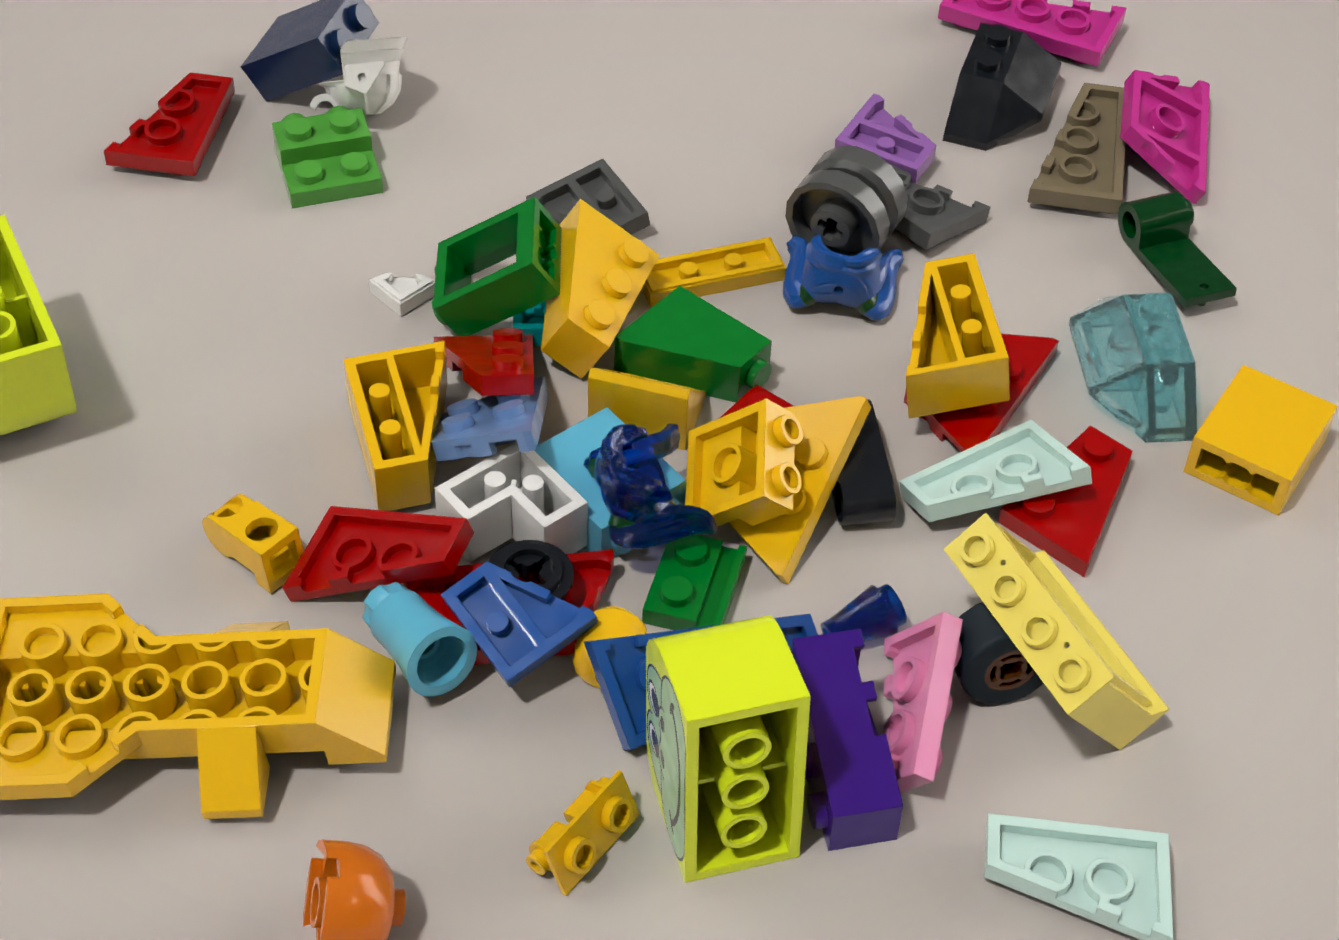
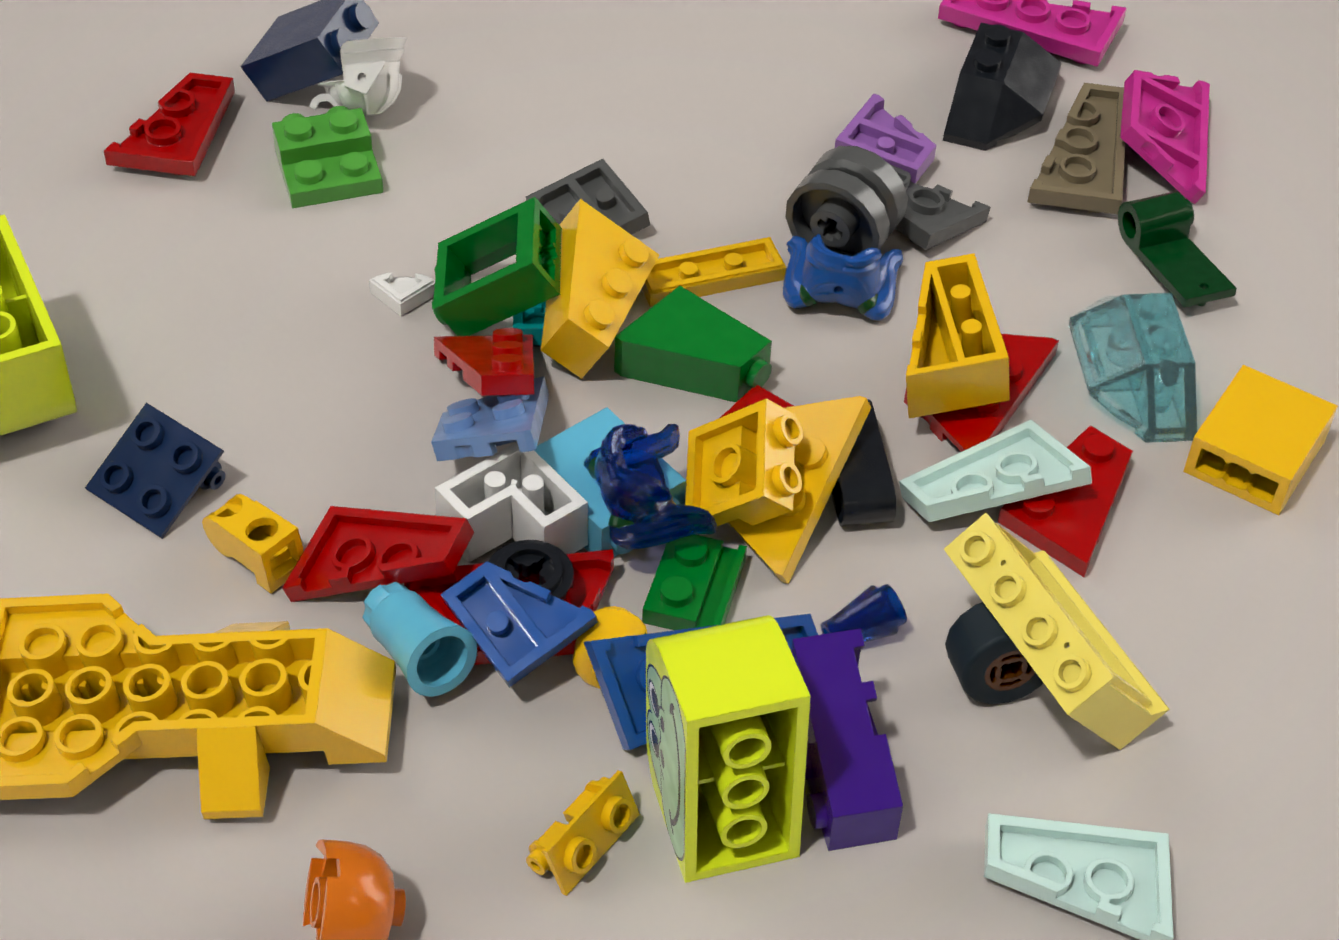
yellow wedge [343,341,448,511] -> none
yellow slope [588,367,707,450] -> none
bright pink wing [883,612,963,792] -> none
none -> dark blue hinge [85,402,226,539]

